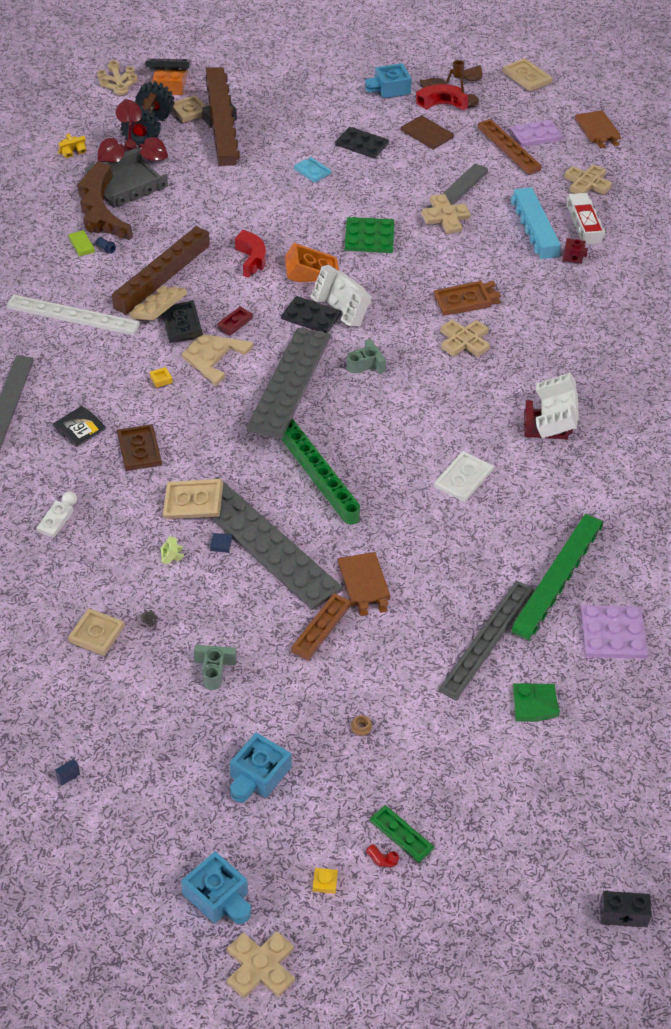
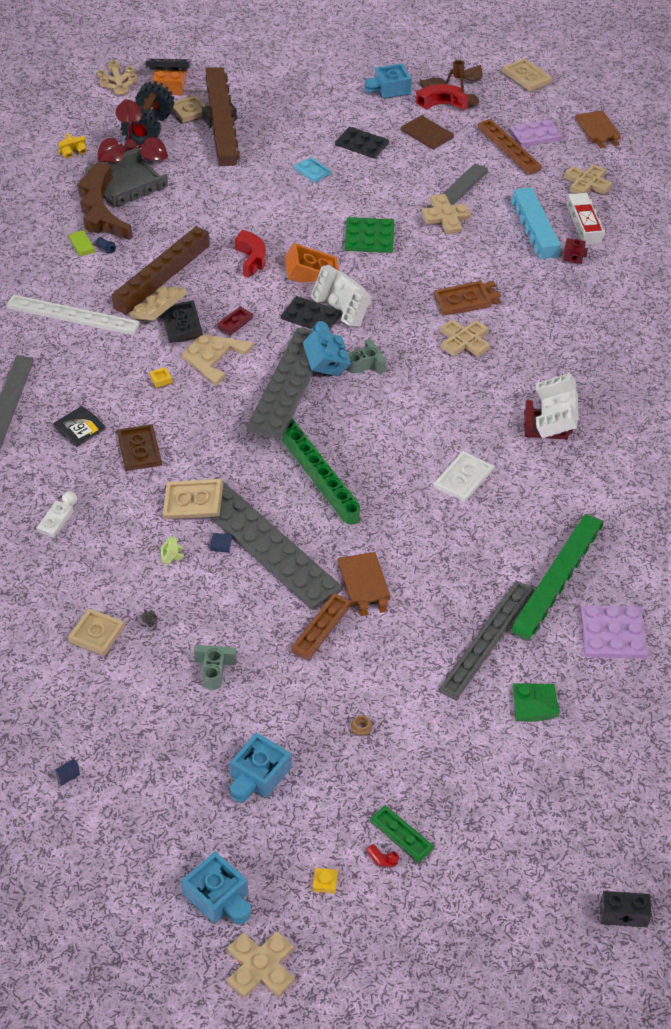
none -> dark azure brick [303,321,351,376]

